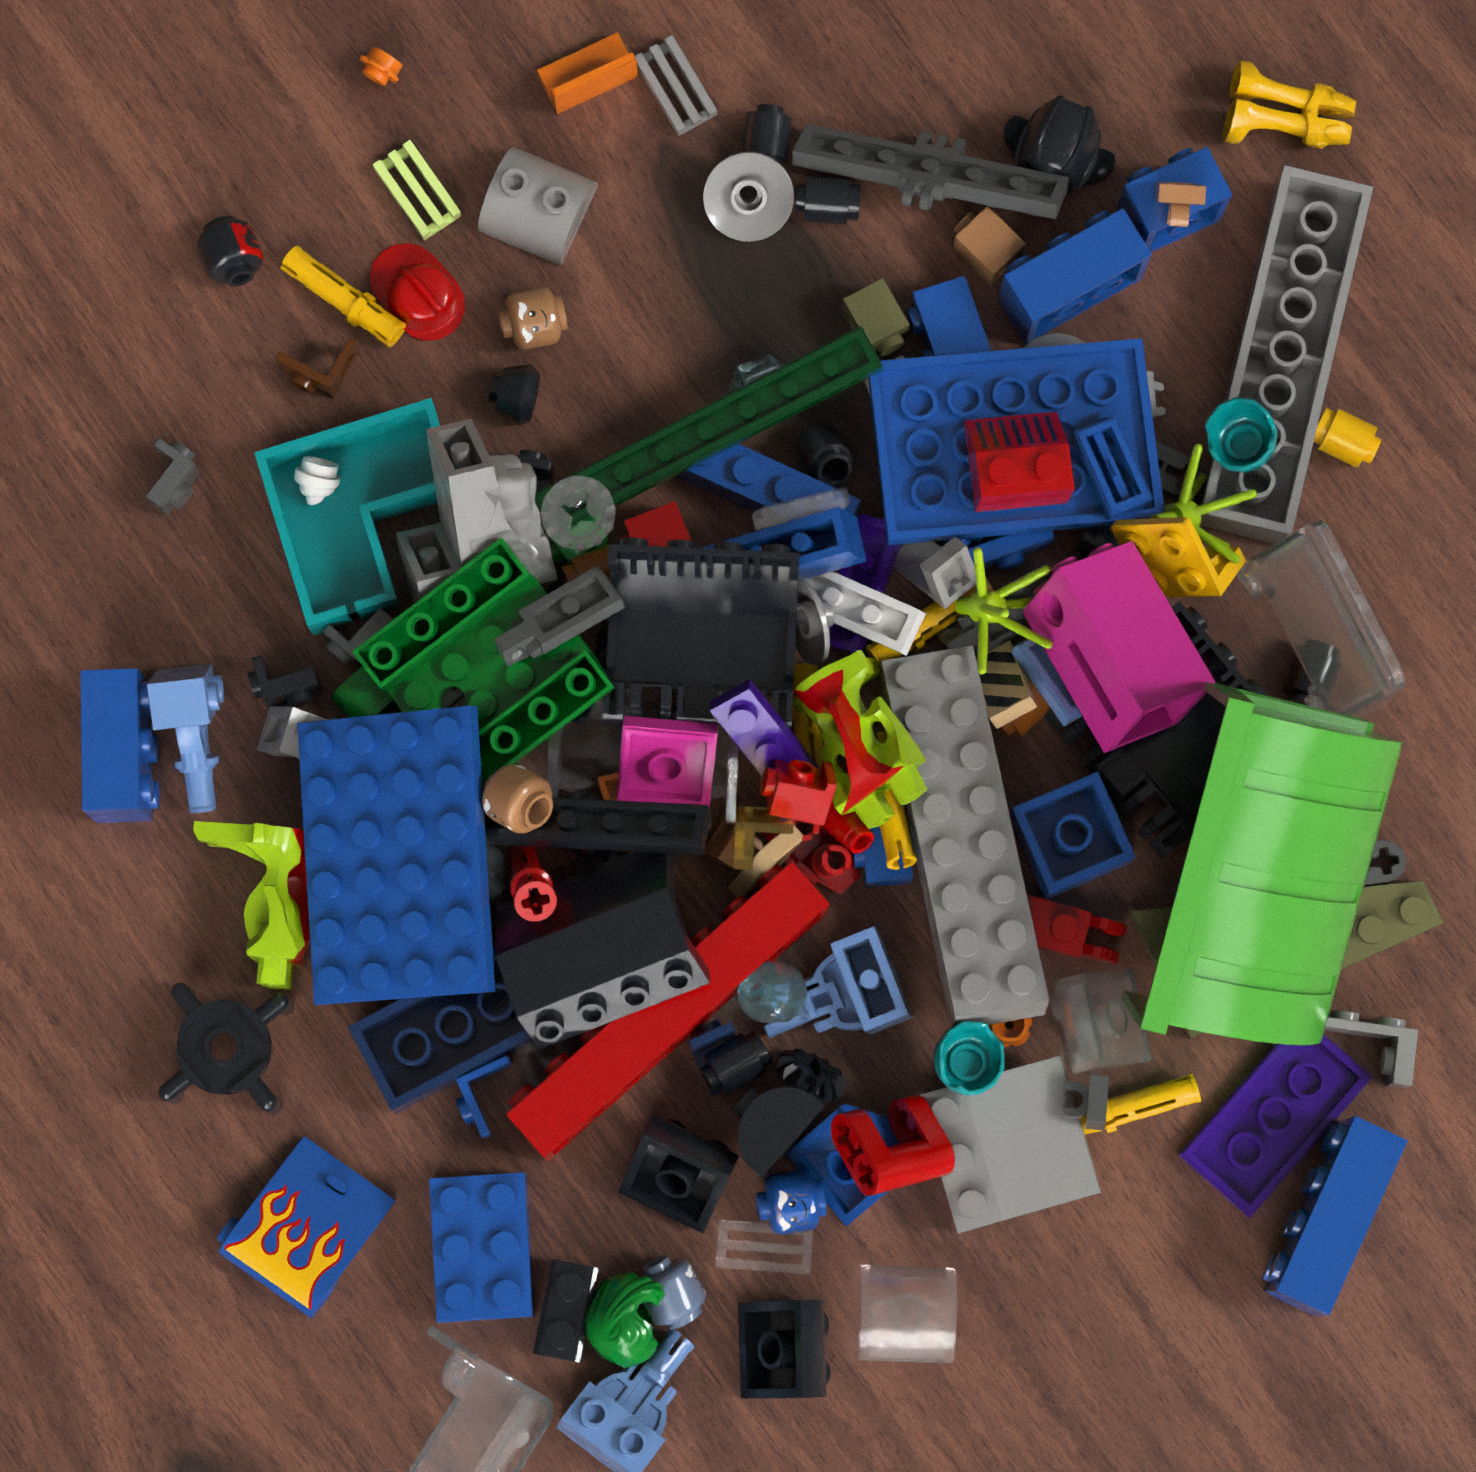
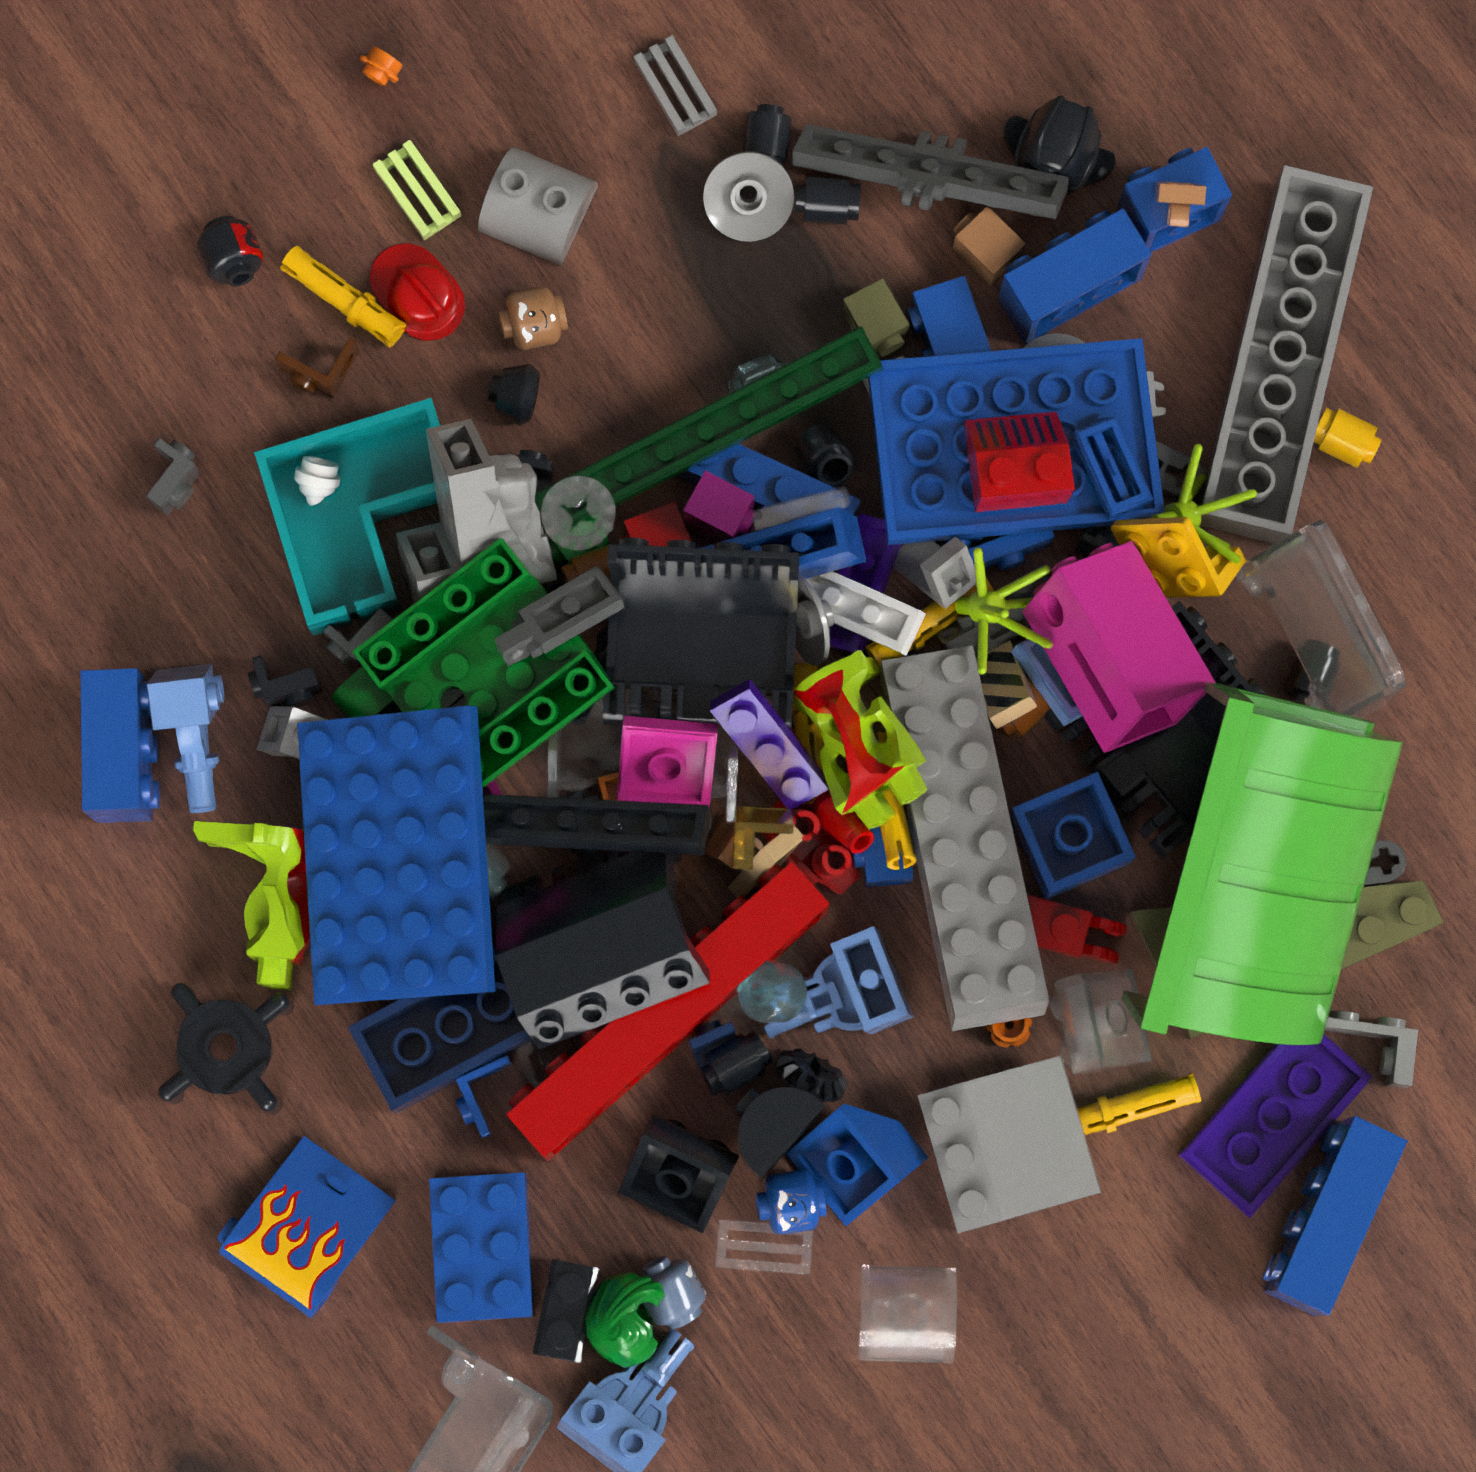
medium nougat head [482,764,553,834] -> none
red pin [507,845,557,921] -> none
orange panel [537,32,638,114] -> none
black brick [738,1300,831,1399] -> none
red brick [760,759,837,826] -> none
red connector [831,1095,955,1196] -> none
teal hair [933,1021,1005,1096] -> none
dark grey tile [1063,1074,1109,1131] -> none
teal hair [1205,397,1277,473] -> none
yellow piece [1222,60,1356,149] -> none
none -> magenta brick [683,470,758,544]

